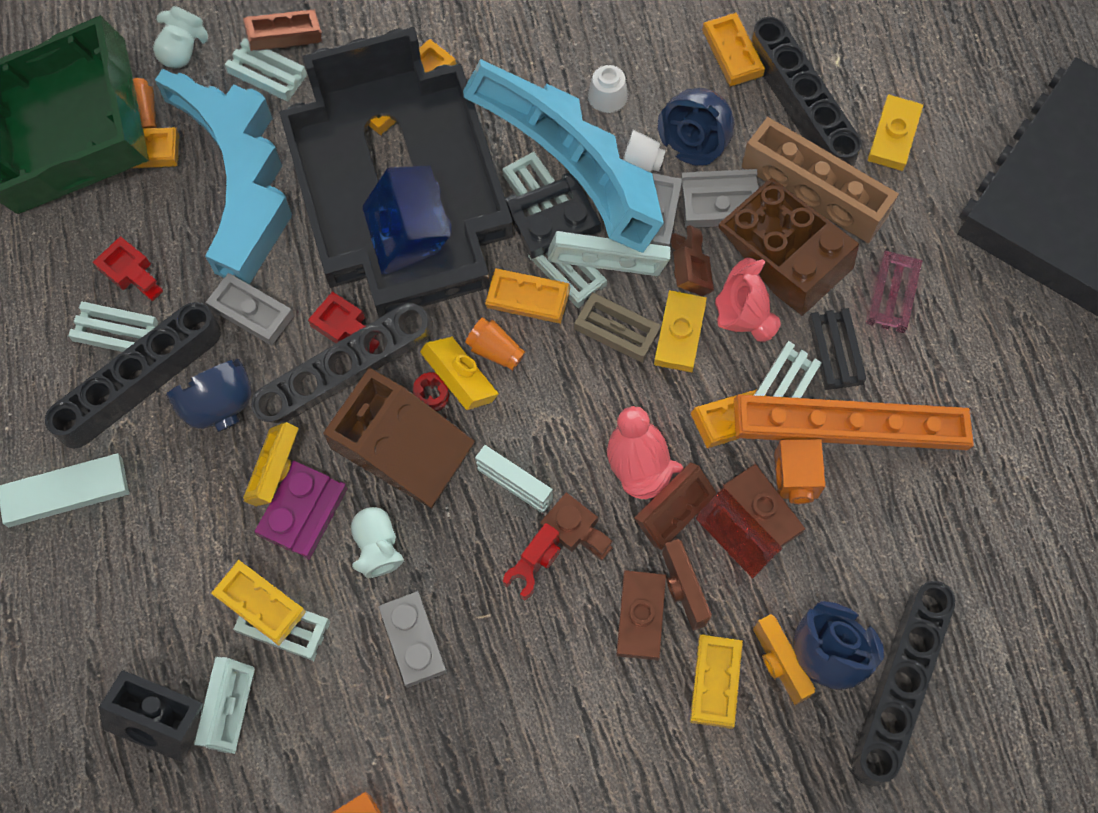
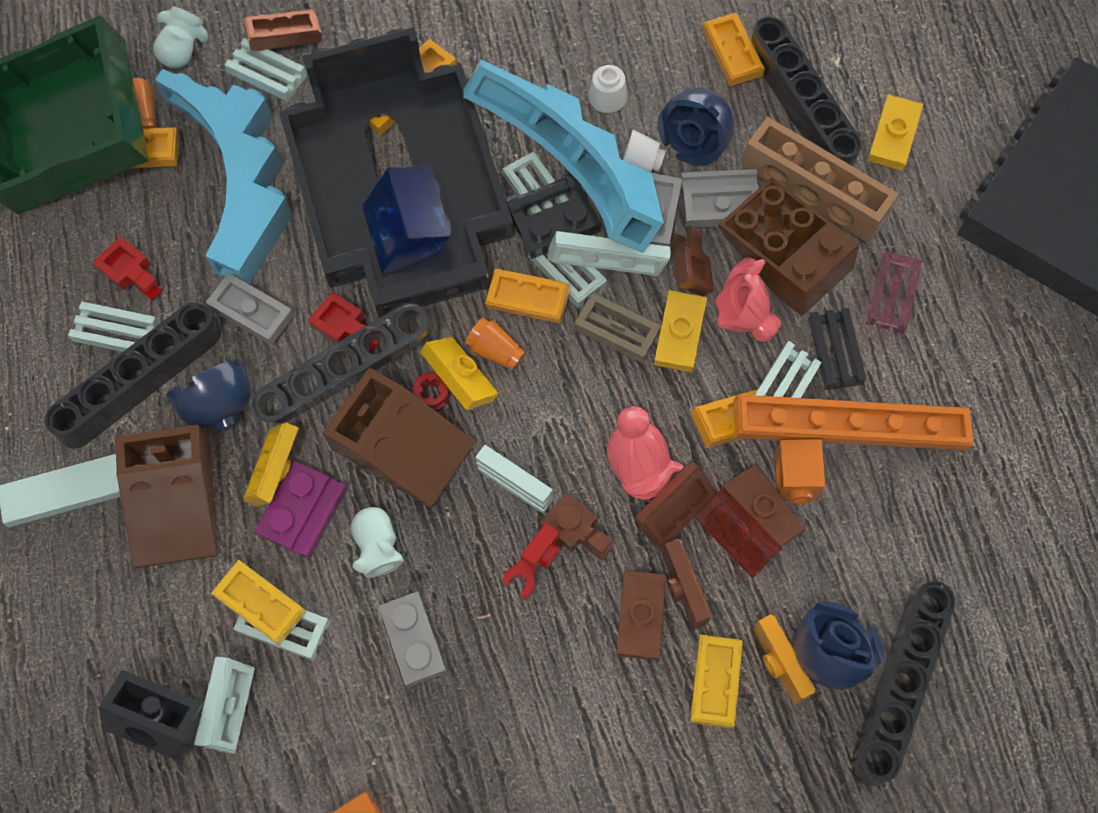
none -> reddish brown slope [115,424,218,569]

